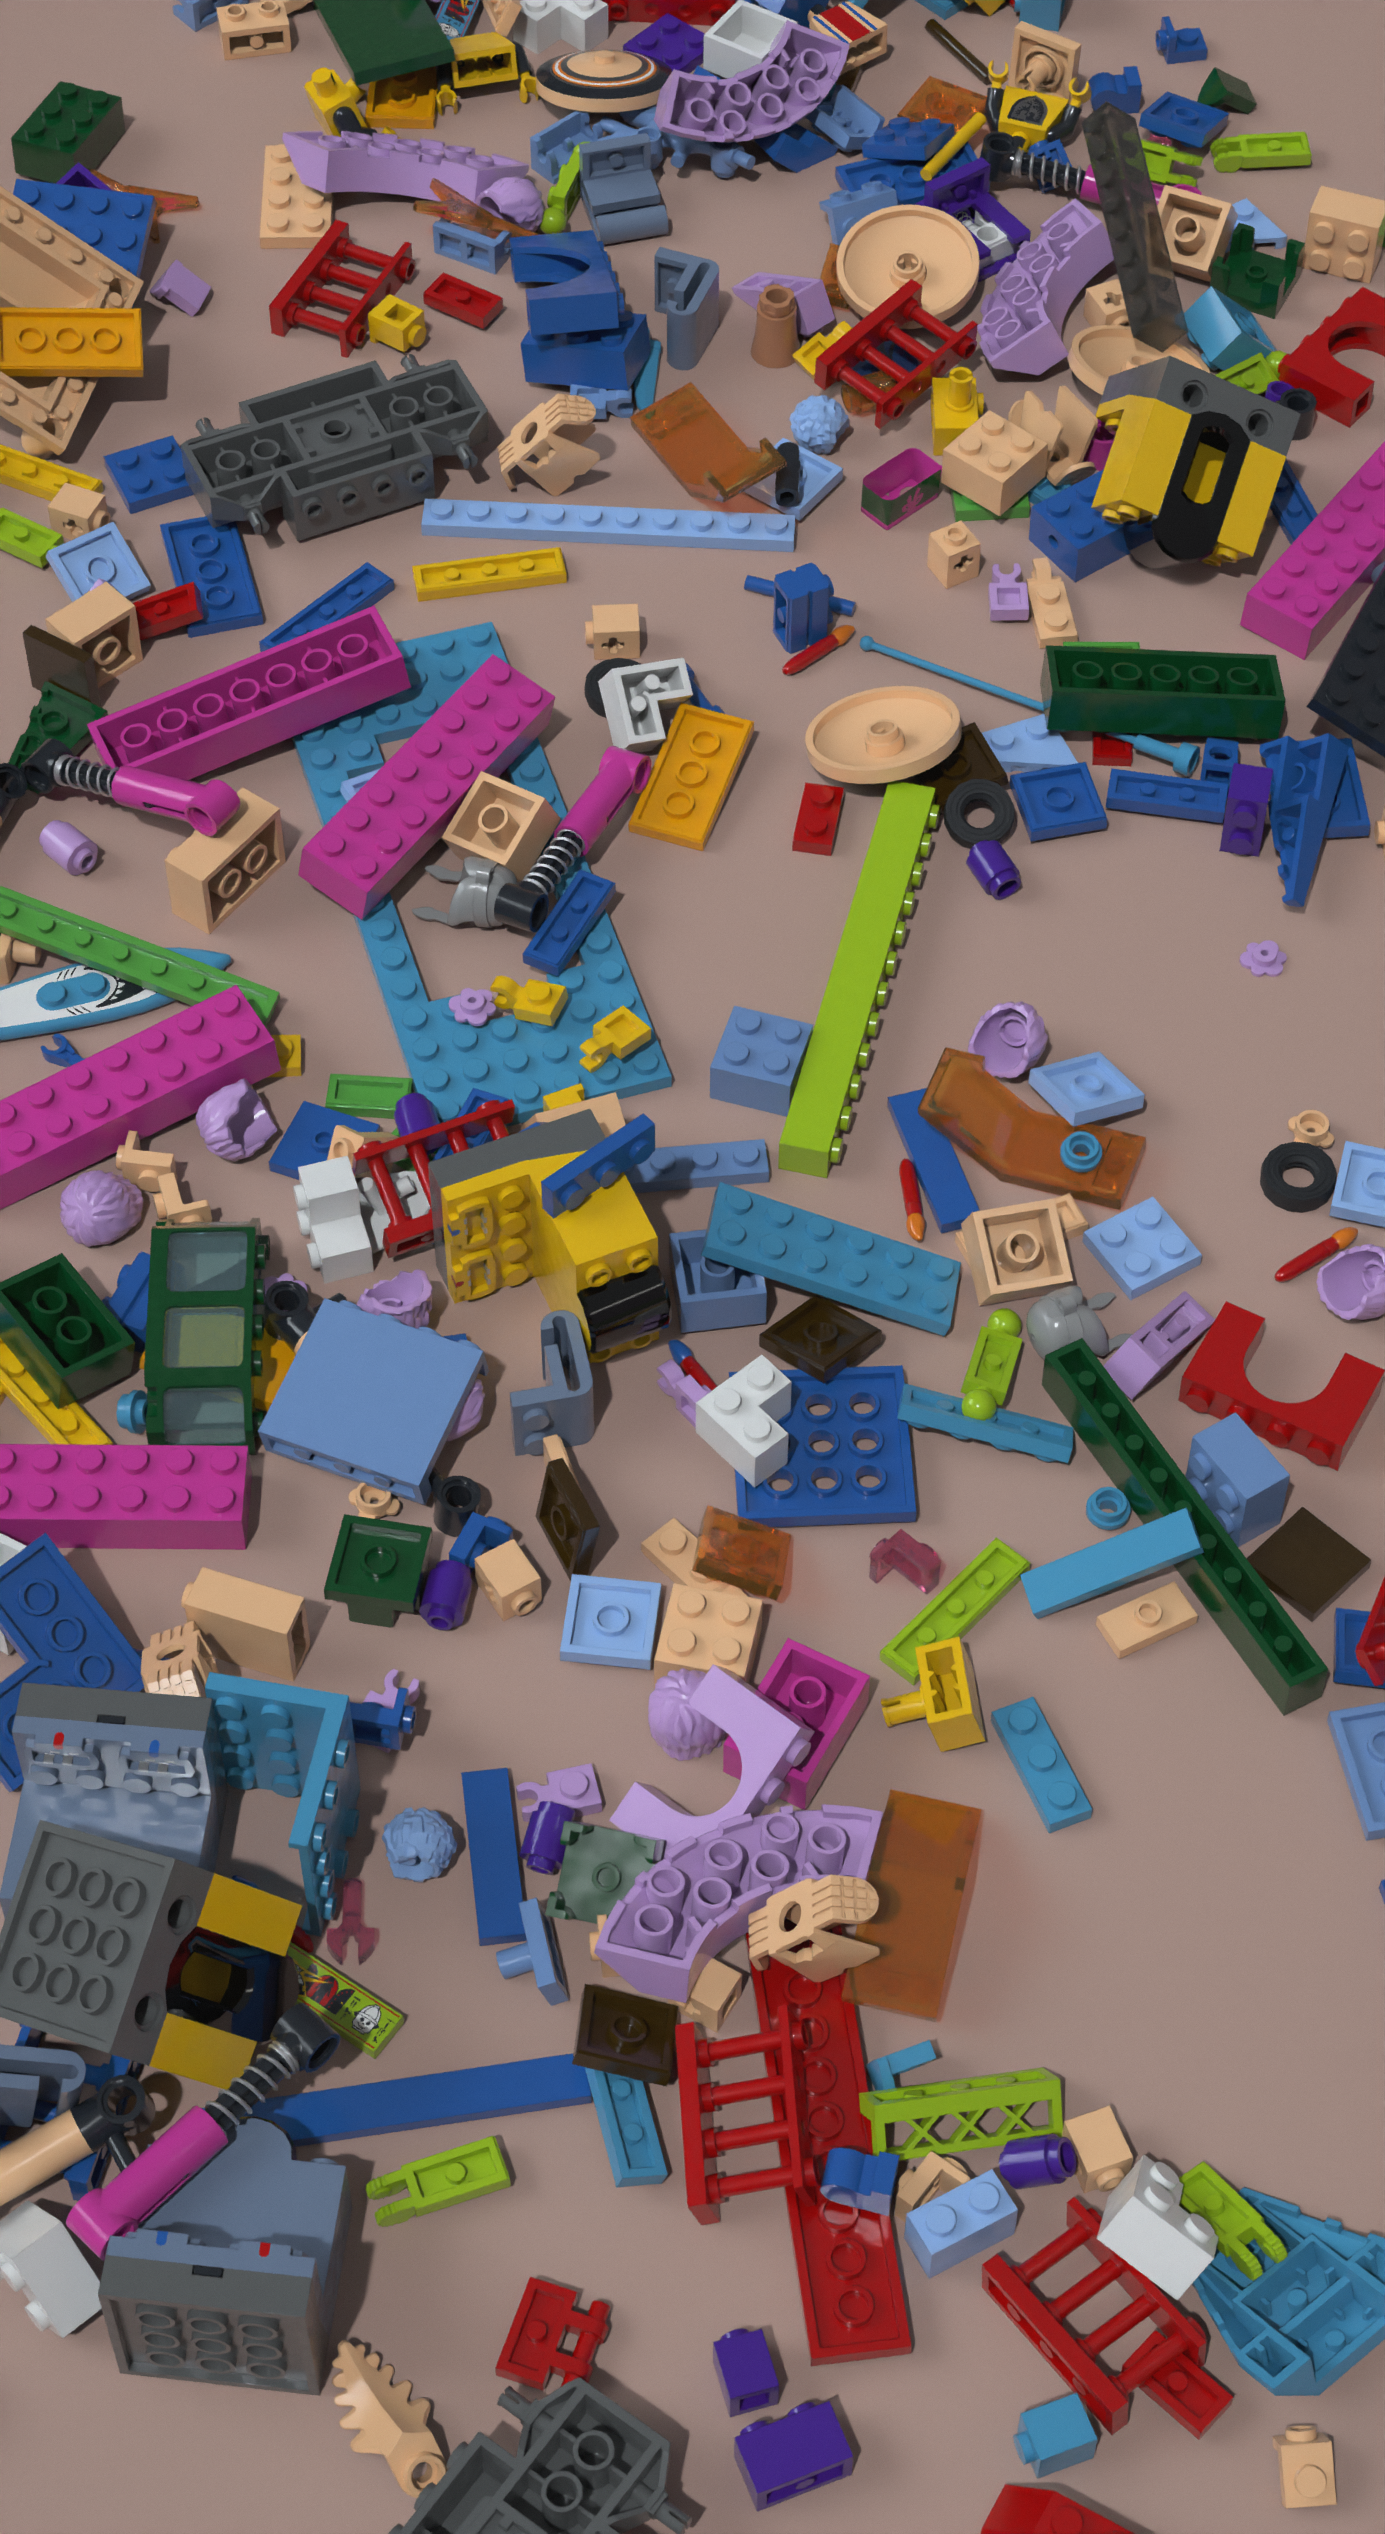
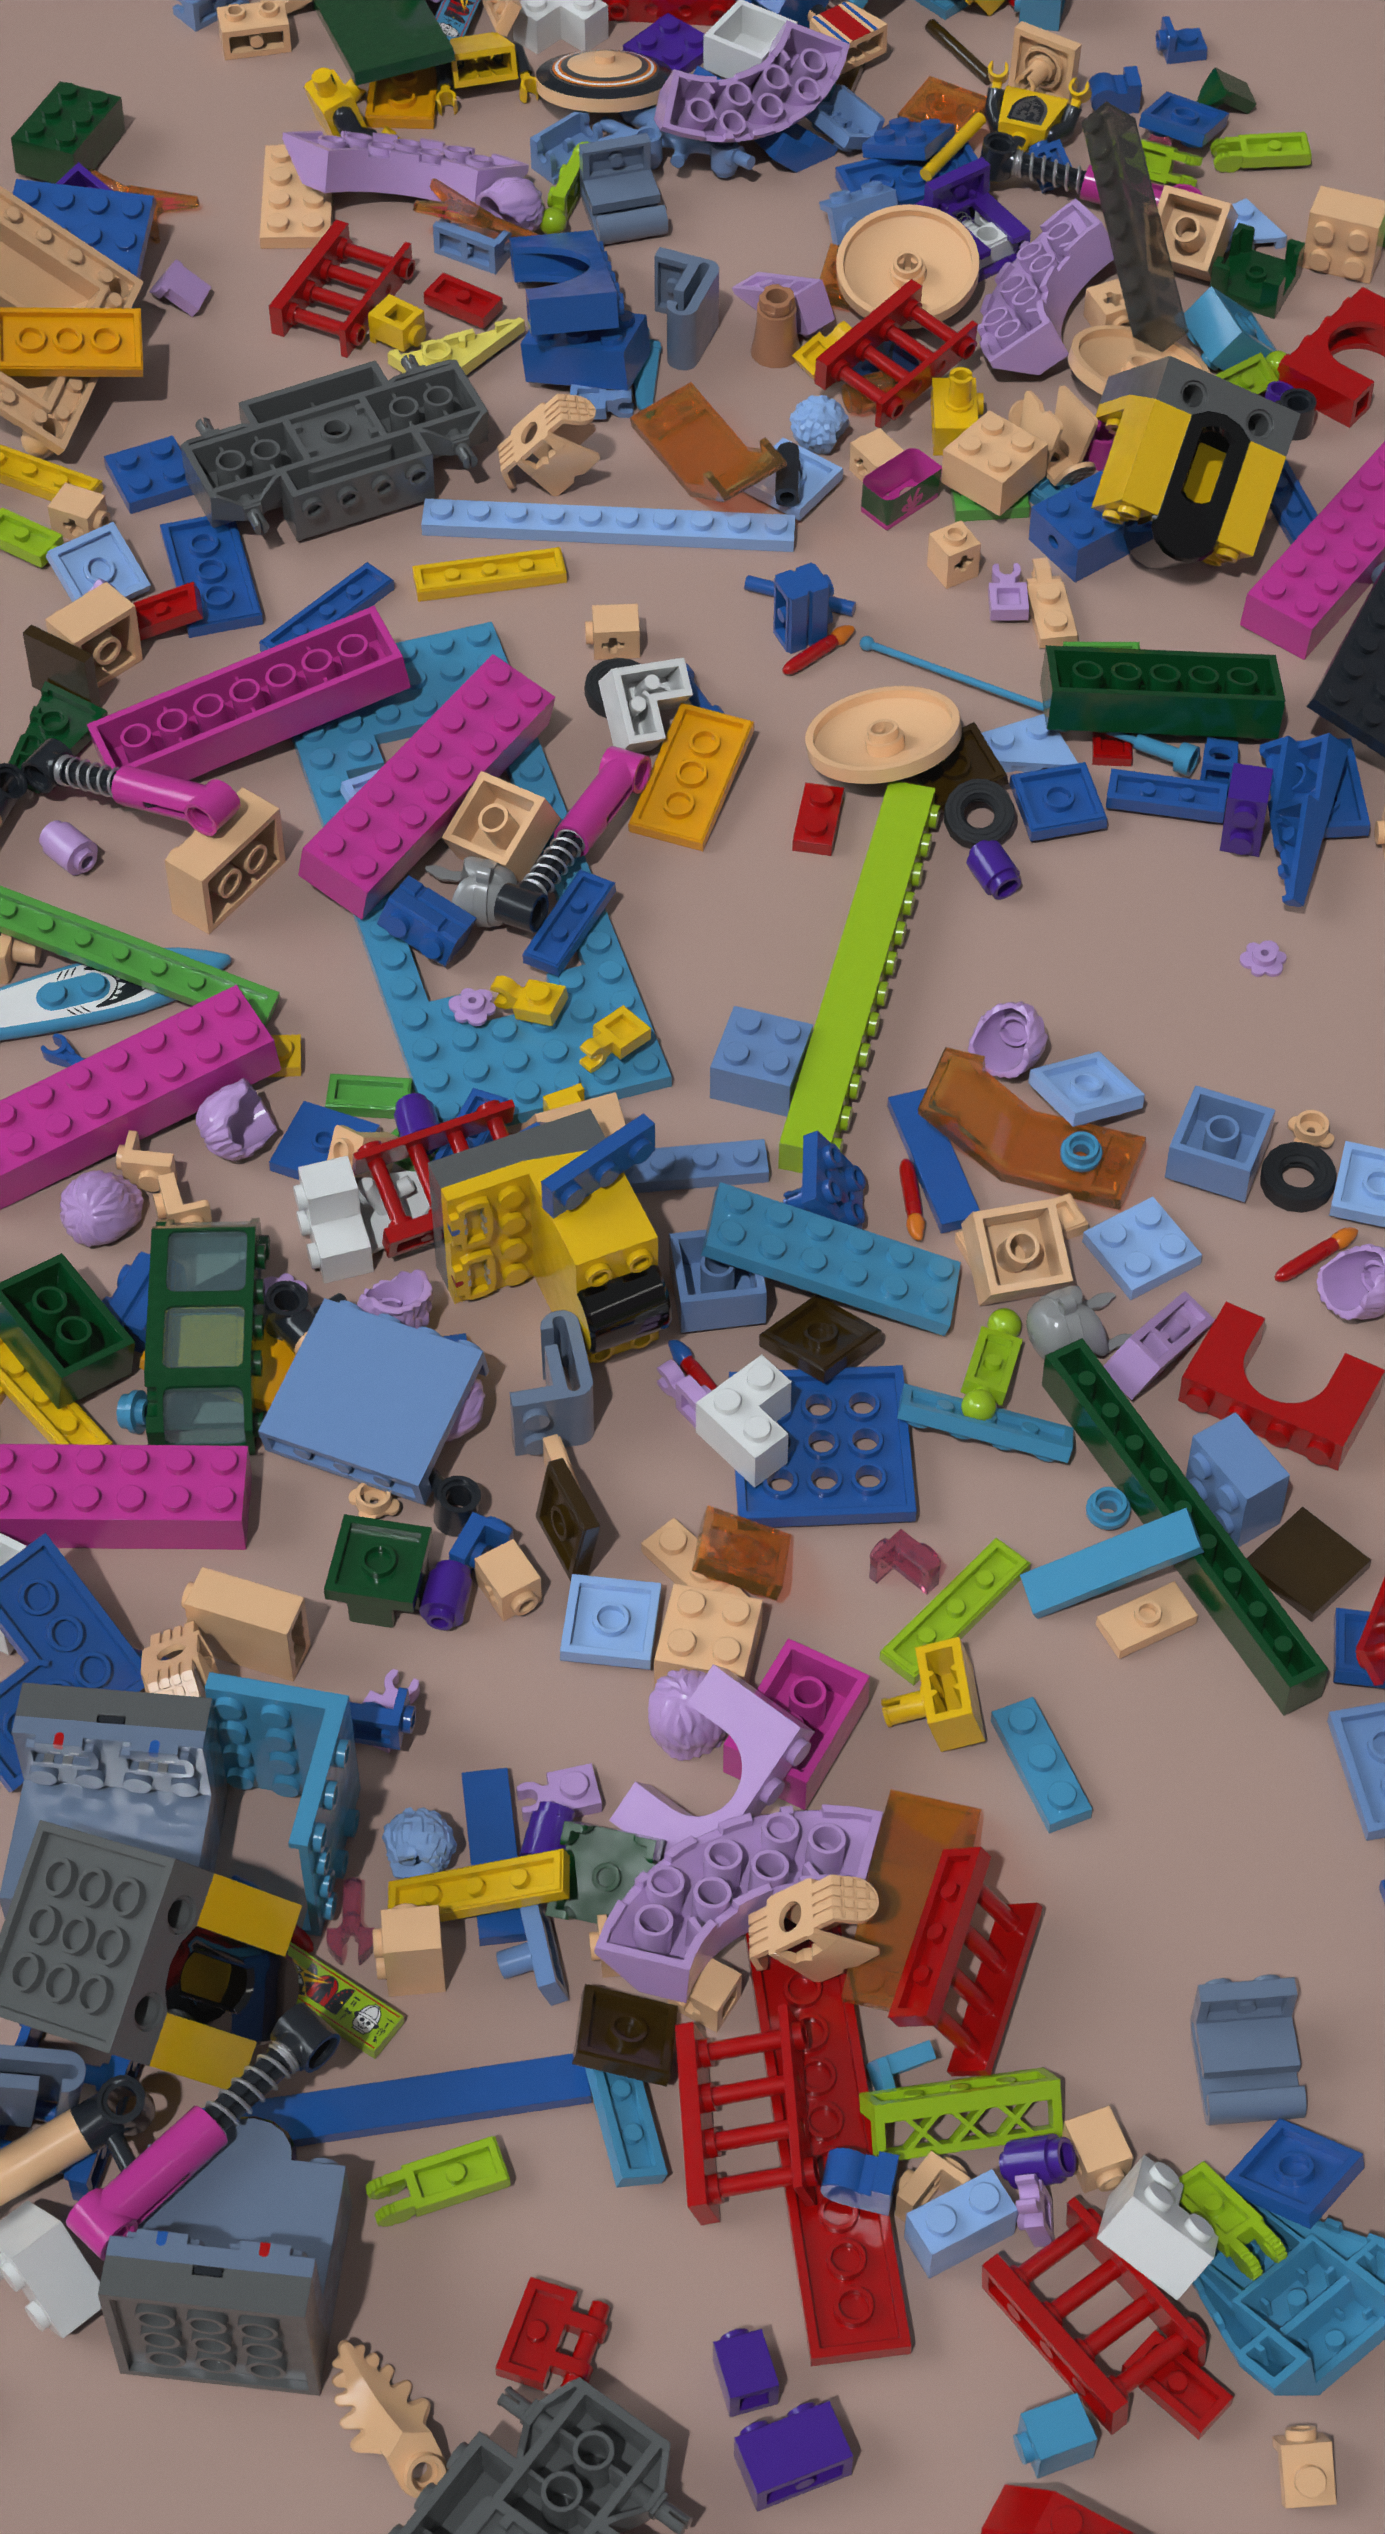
none -> light nougat brick [372,1903,446,1997]
none -> blue brick [377,875,477,967]
none -> light yellow wing [387,317,525,375]
none -> yellow tile [388,1848,570,1922]
none -> blue plate [783,1130,866,1229]
none -> light nougat brick [849,428,904,483]
none -> red fence [888,1847,1043,2076]
none -> lavender plate [1015,2174,1054,2247]
none -> medium blue brick [1165,1085,1275,1202]
none -> sand blue piece [1190,1975,1307,2126]
none -> blue plate [1225,2118,1364,2229]

